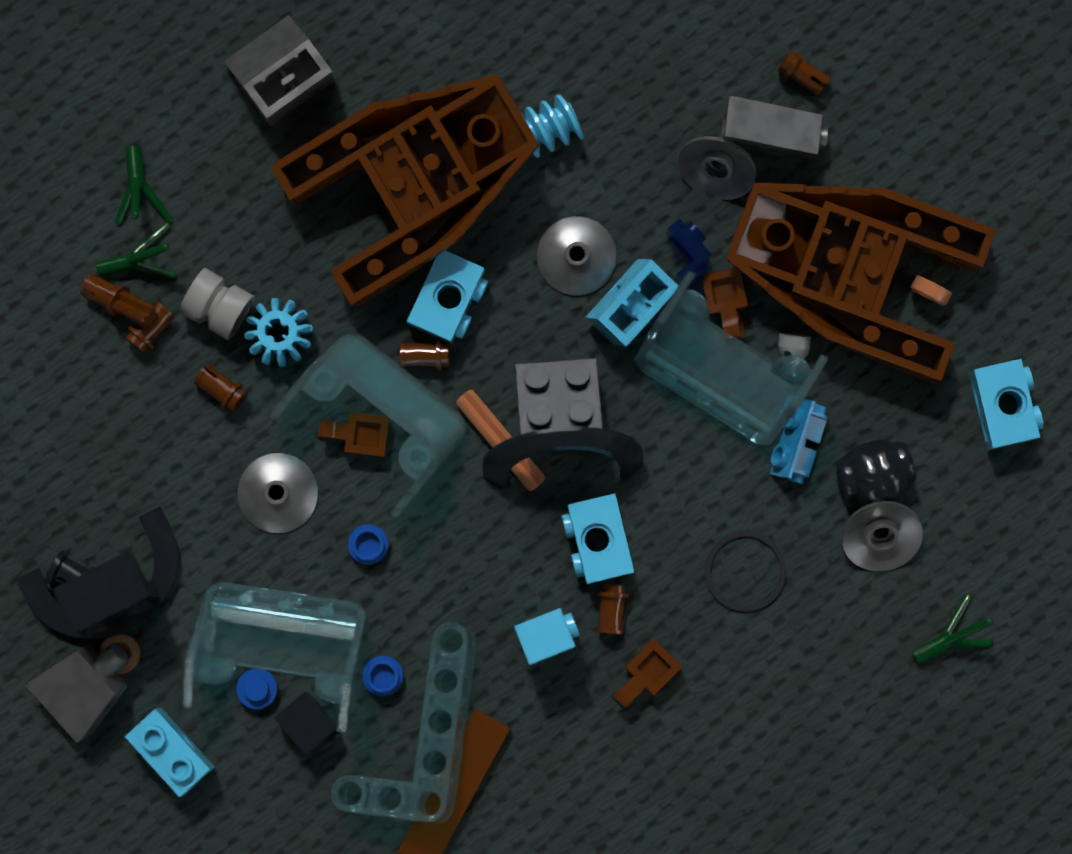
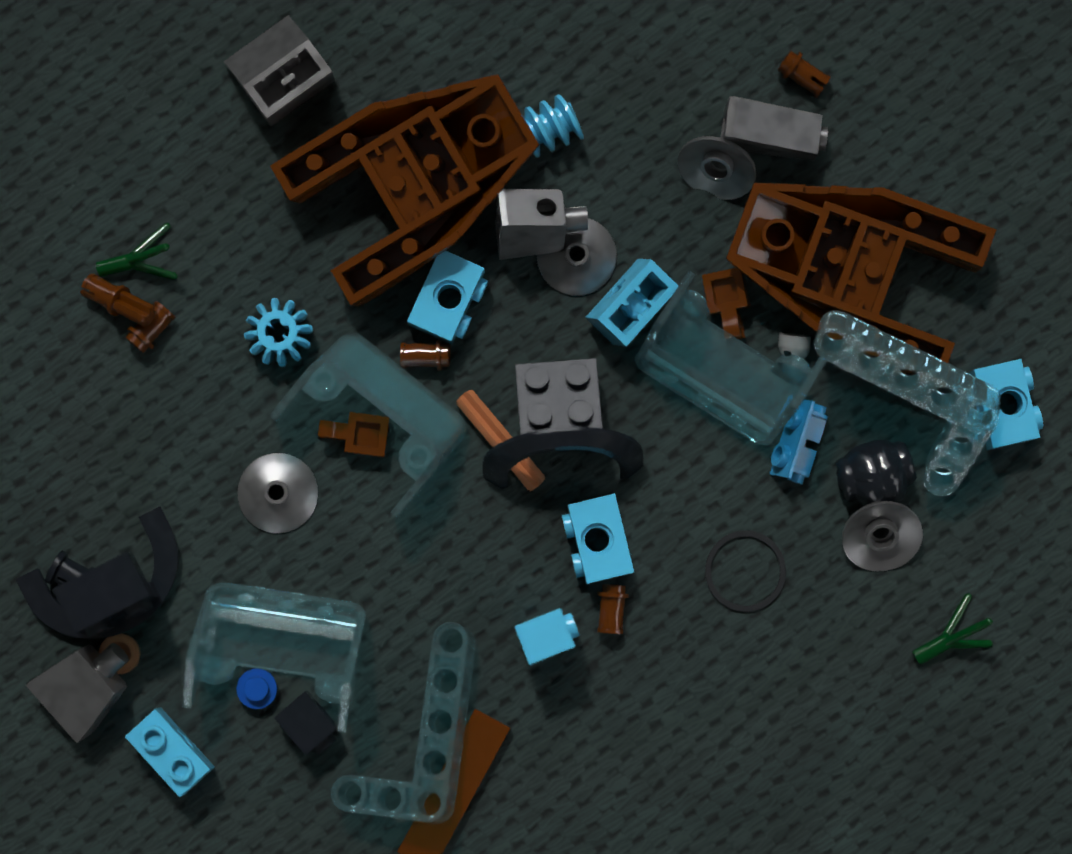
dark green plant [115,146,173,225] -> none
light grey wheel [179,268,255,341] -> none
reddish brown pin [194,363,247,412] -> none
blue plate [348,524,389,565] -> none
blue plate [363,656,403,696] -> none
reddish brown plate [612,638,682,708] -> none
clear blue bracket [666,218,712,285] -> none
nougat tile [910,275,953,307] -> none
none -> flat silver torso [495,189,588,260]
none -> clear light blue beam [814,311,1001,496]

